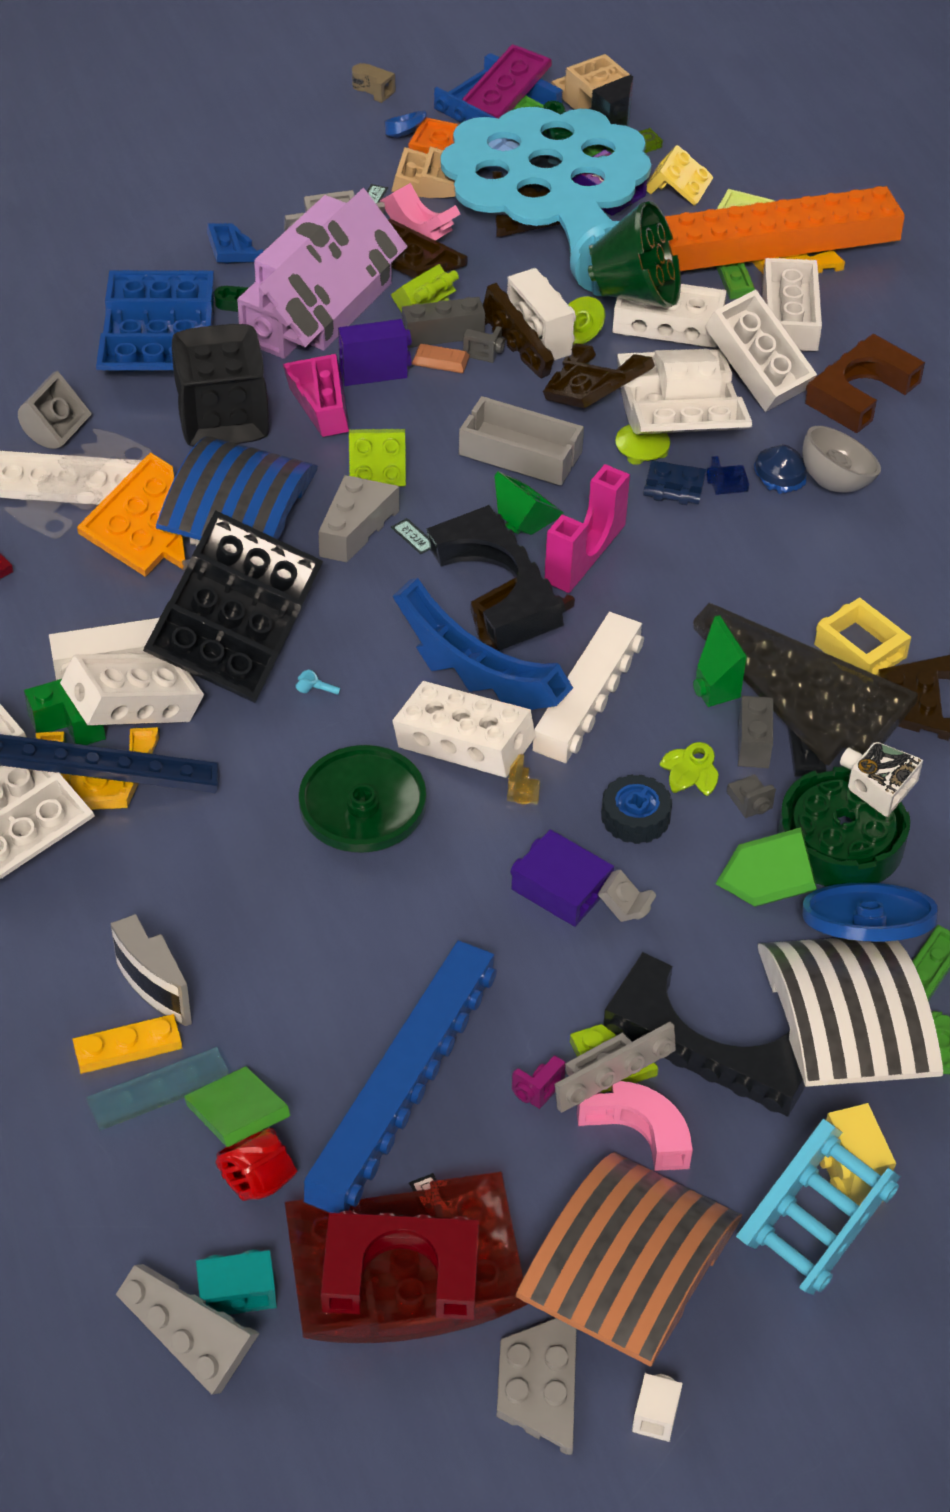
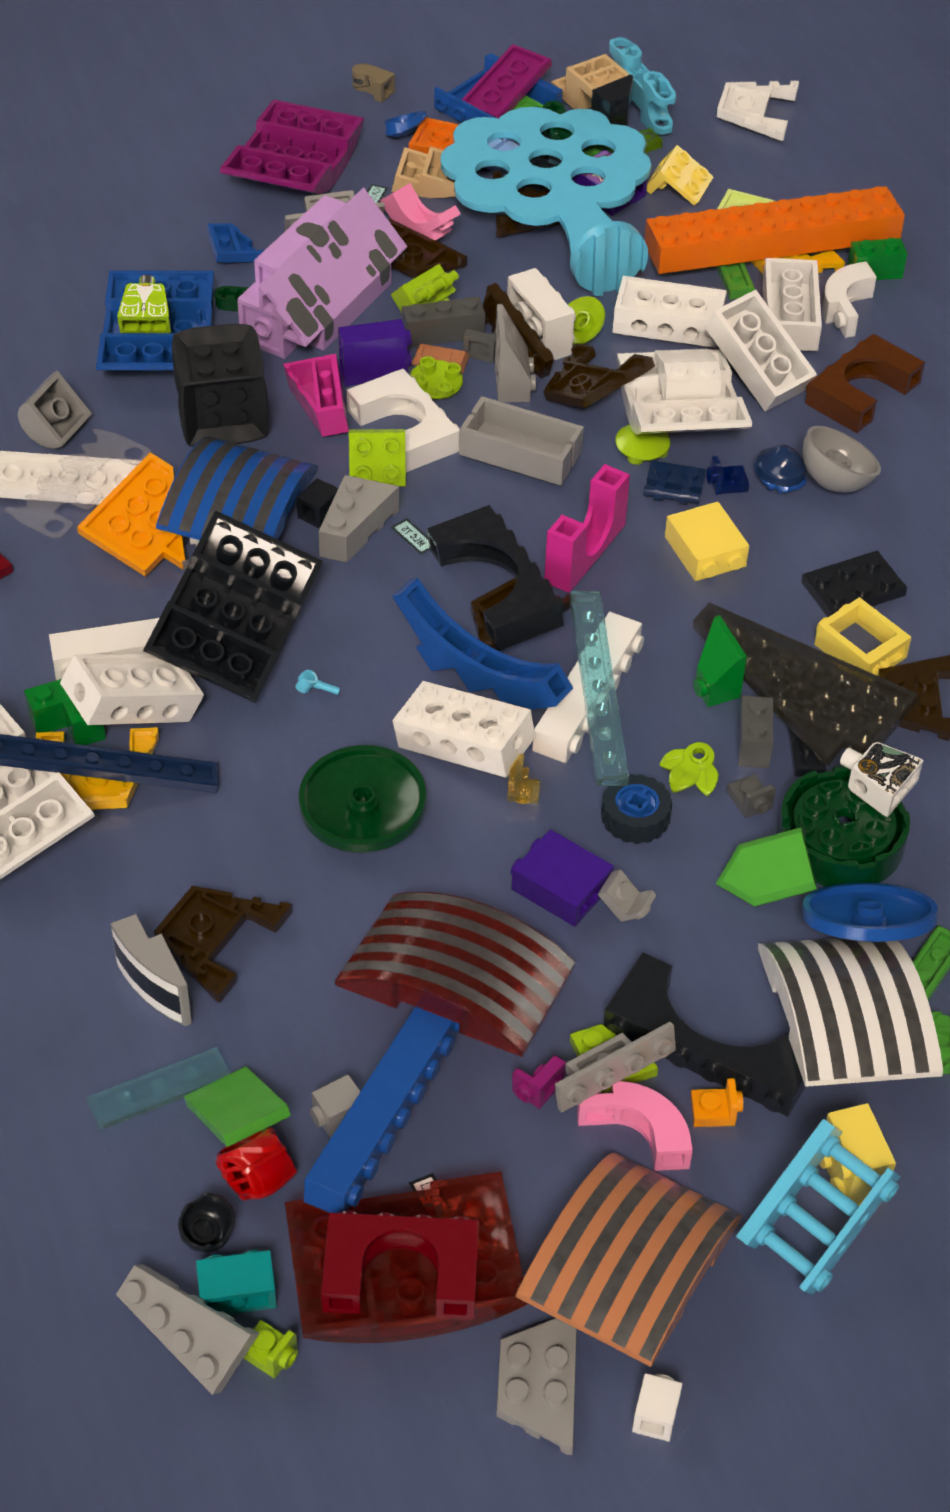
yellow plate [72,1014,182,1074] -> none
green slope [495,471,564,535] -> none
dark green cone [588,201,681,308] -> none
none -> lime torso [117,275,171,333]
none -> dark brown wing [154,886,292,1003]
none -> black hair [178,1193,235,1253]
none -> magenta slope [220,99,364,194]
none -> lime bracket [244,1320,298,1379]
none -> black brick [297,478,338,529]
none -> light grey brick [309,1074,360,1137]
none -> slope [335,892,575,1057]
none -> white arch [347,369,459,472]
none -> lime dish [410,356,463,399]
none -> light grey slope [495,304,536,403]
none -> clear light blue tile [570,591,629,786]
none -> medium azure piece [609,37,676,135]
none -> light yellow brick [665,502,749,581]
none -> light orange bracket [690,1078,743,1127]
none -> white wing [717,81,799,141]
none -> black plate [801,550,907,617]
none -> white arch [822,261,876,338]
none -> green brick [847,238,907,280]

